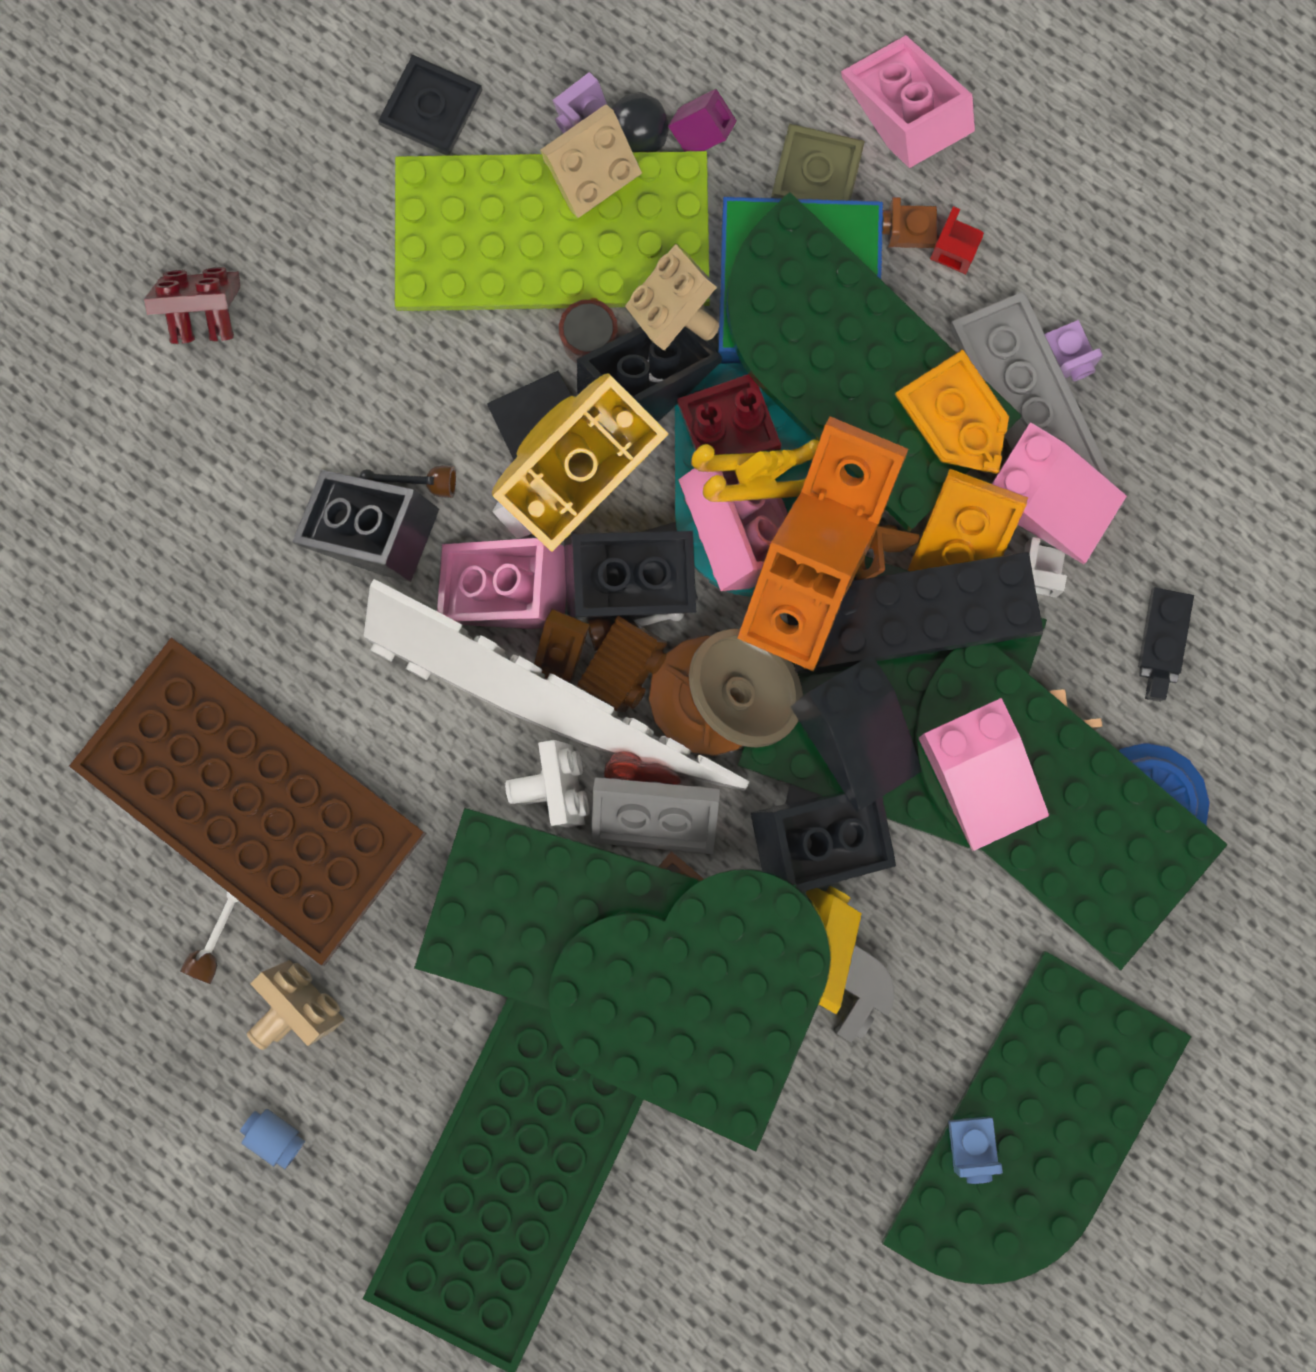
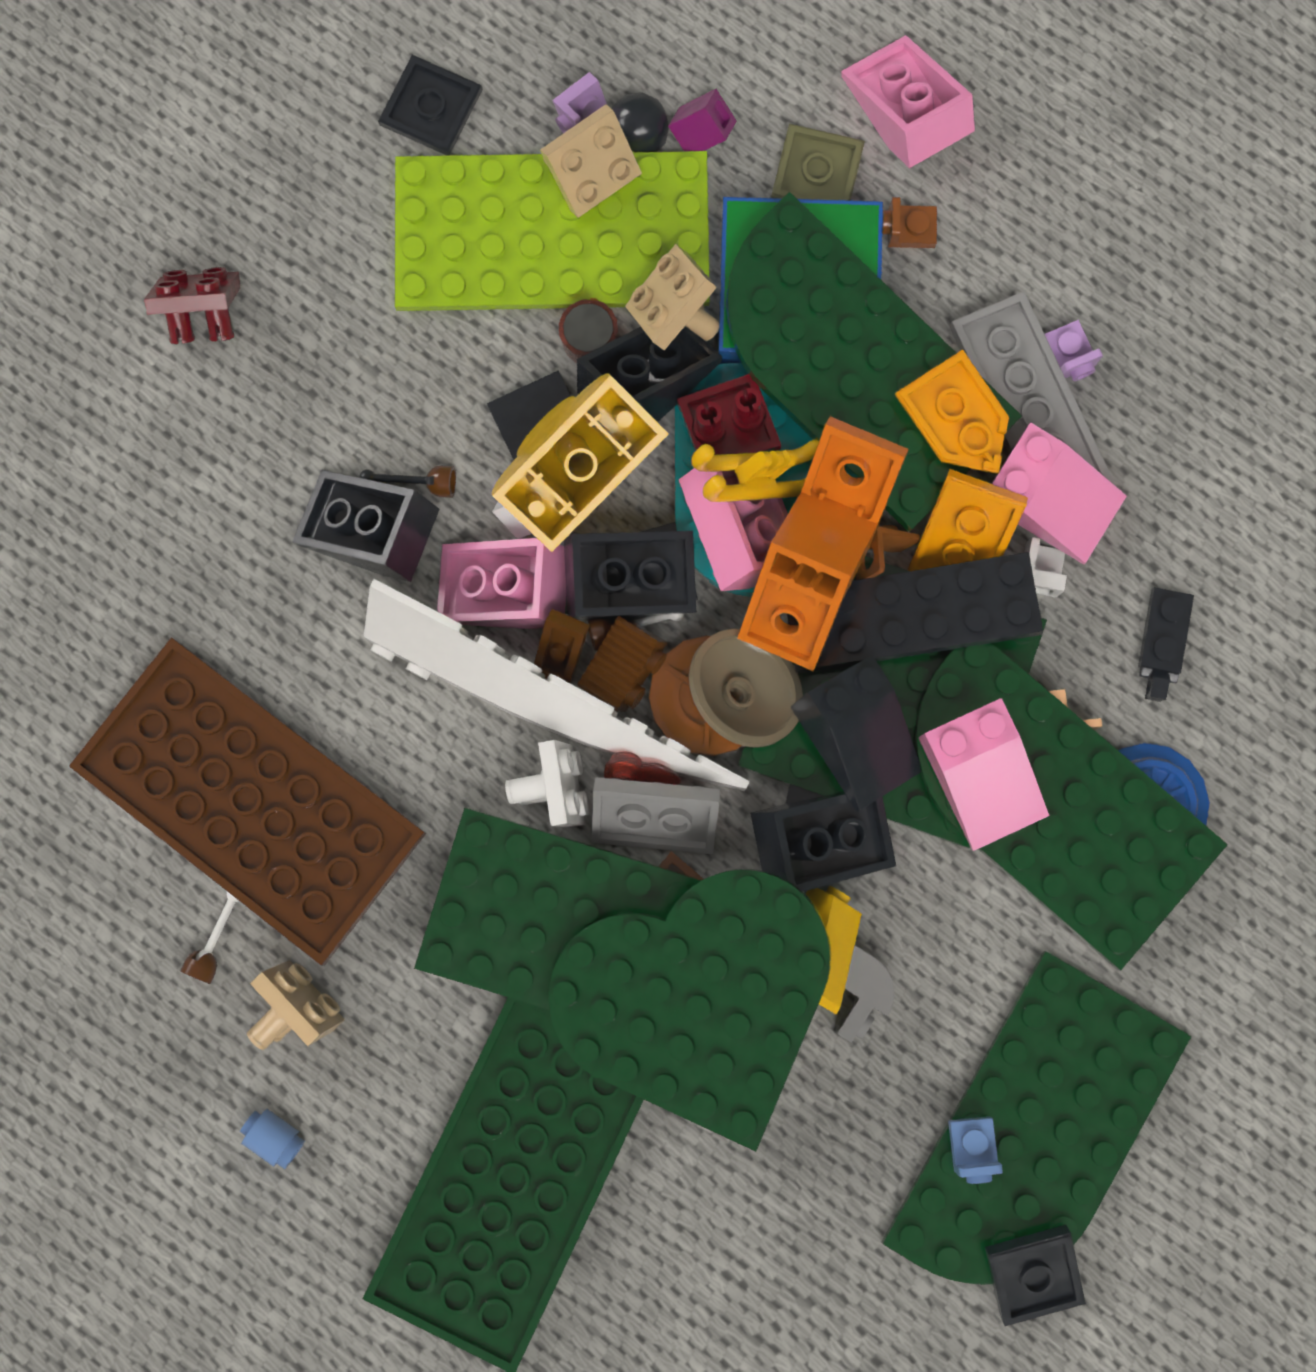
red panel [930,206,984,275] -> none
none -> black tile [985,1225,1086,1326]

